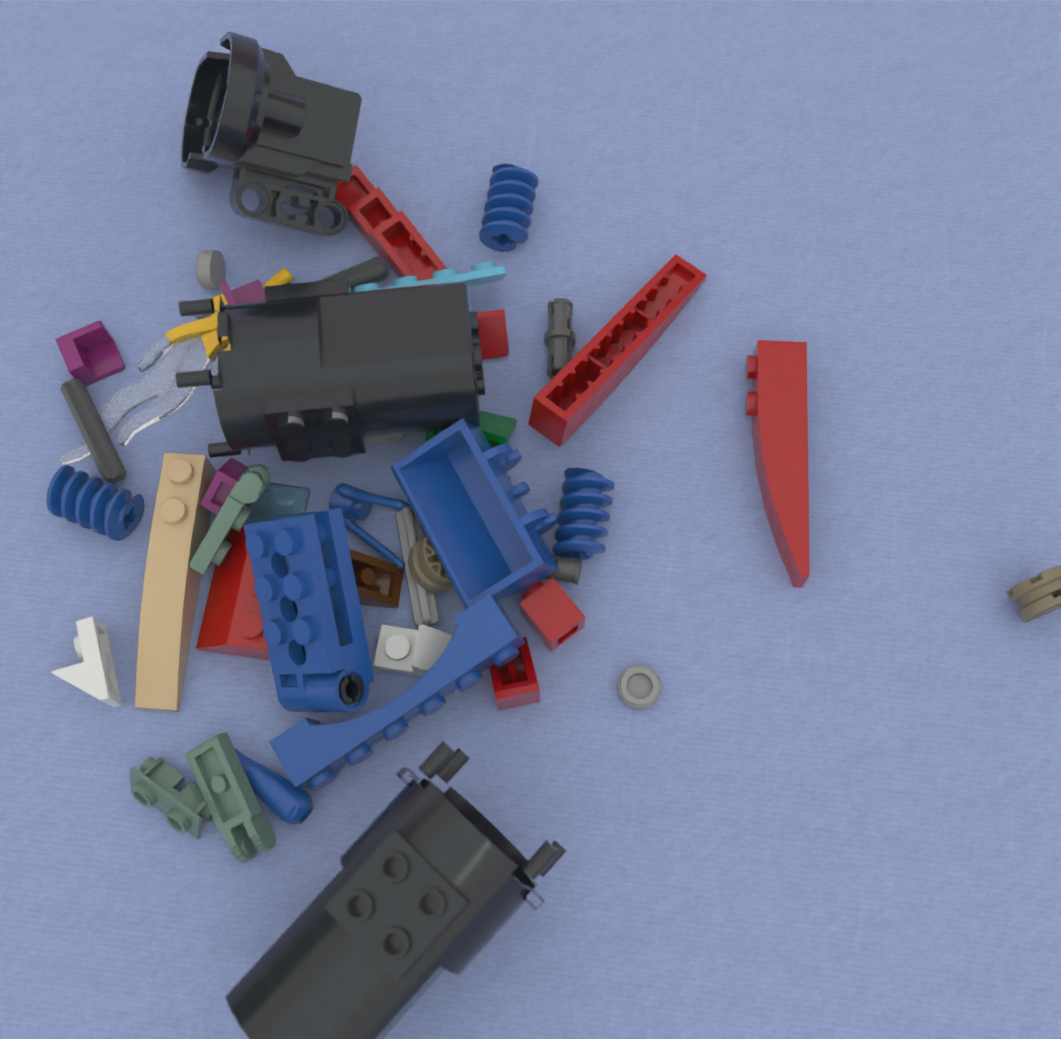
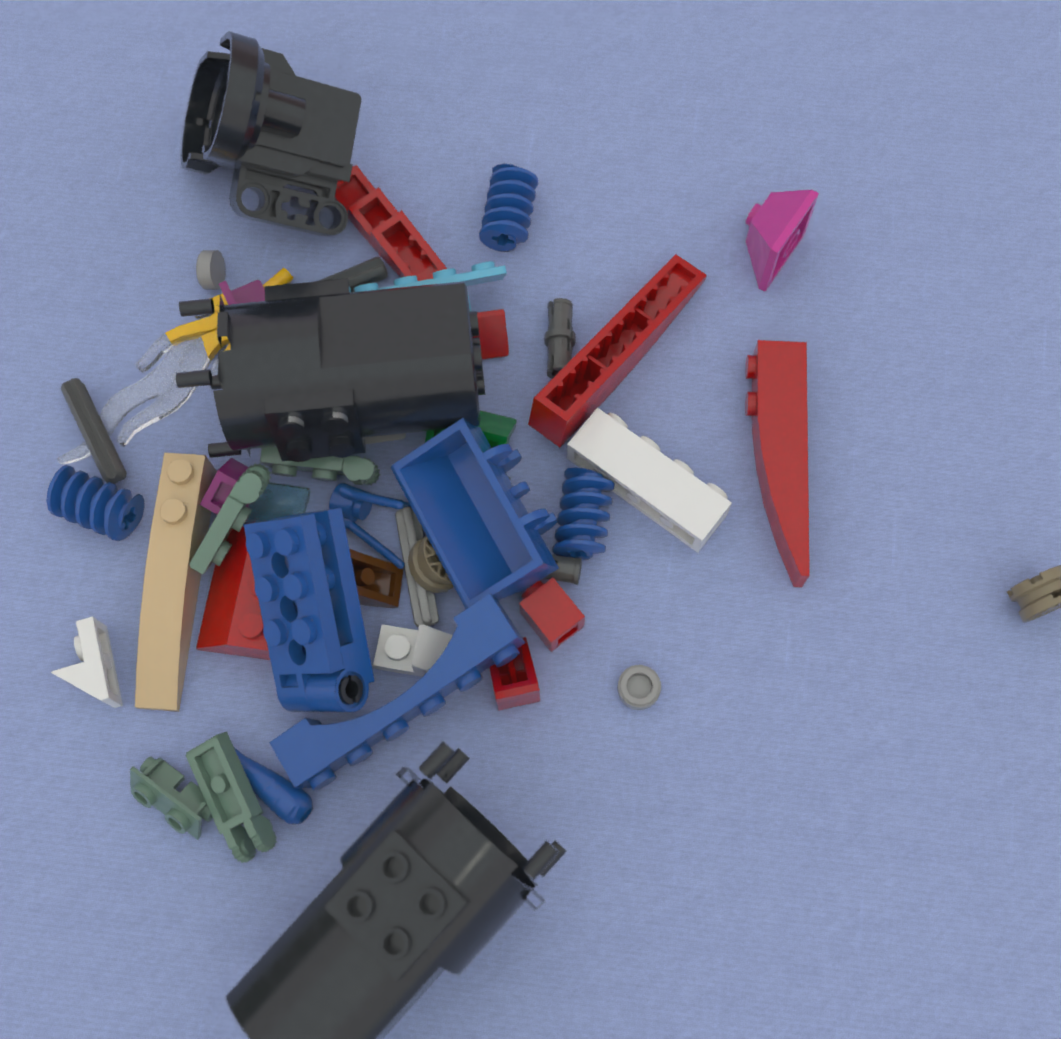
magenta panel [55,321,126,387] -> none
none -> sand green hinge [260,447,380,486]
none -> white brick [567,408,732,553]
none -> dark pink slope [745,190,819,292]

